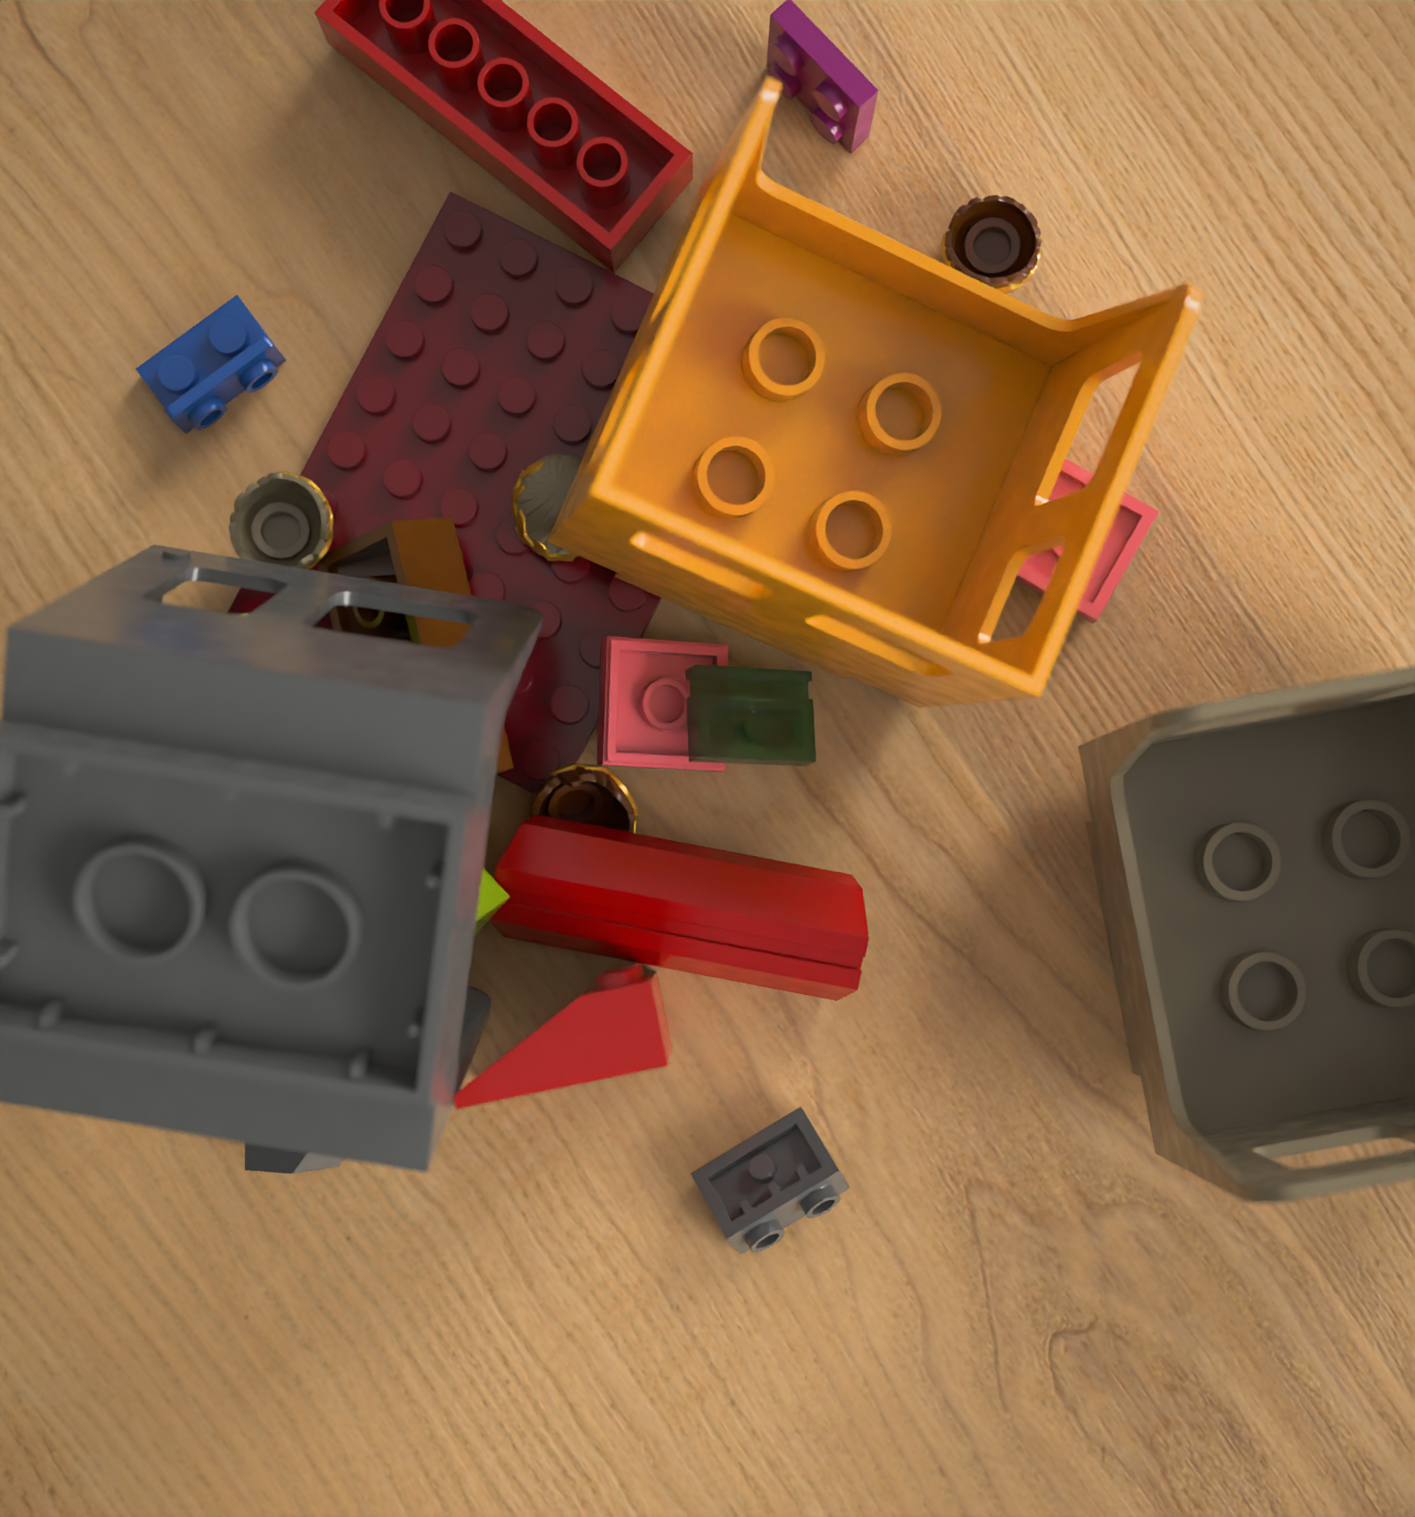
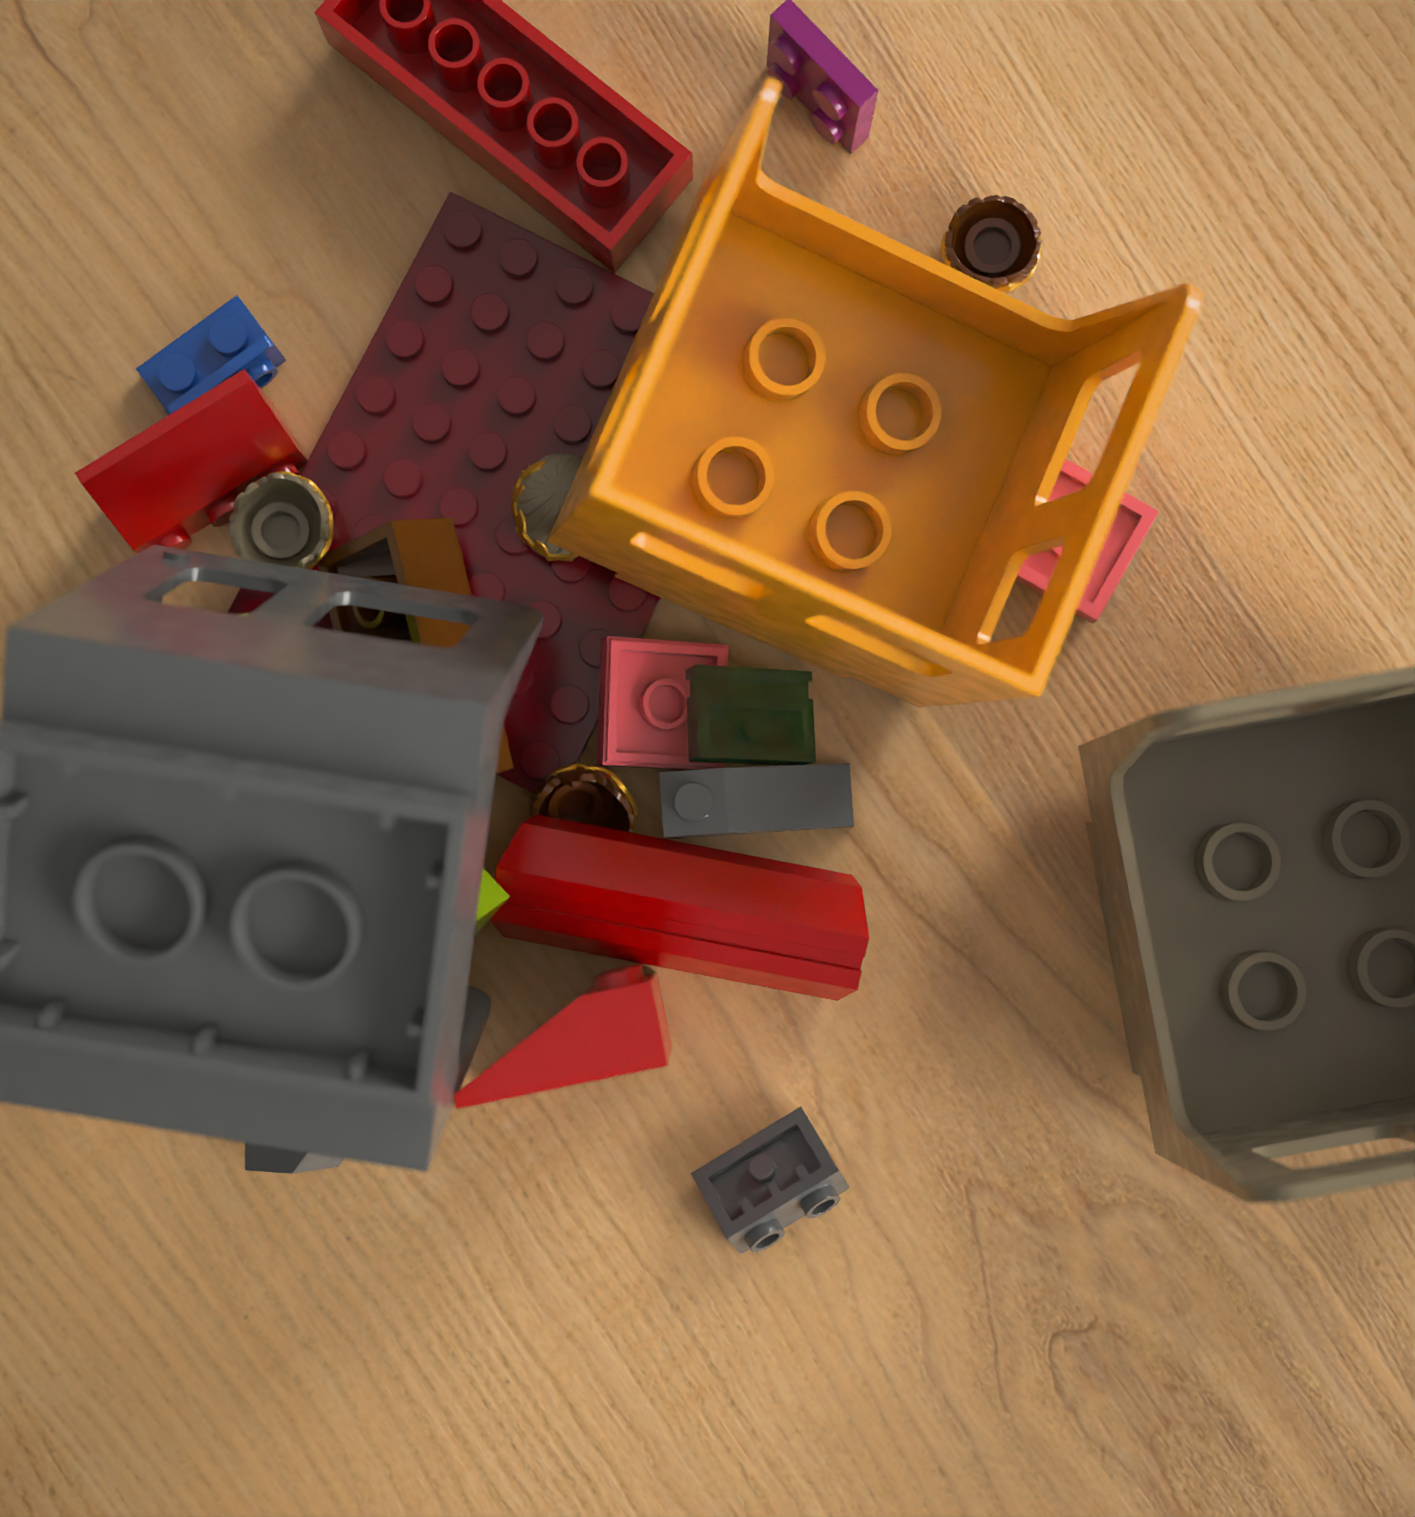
none -> red slope [75,369,308,553]
none -> dark grey slope [659,763,854,840]

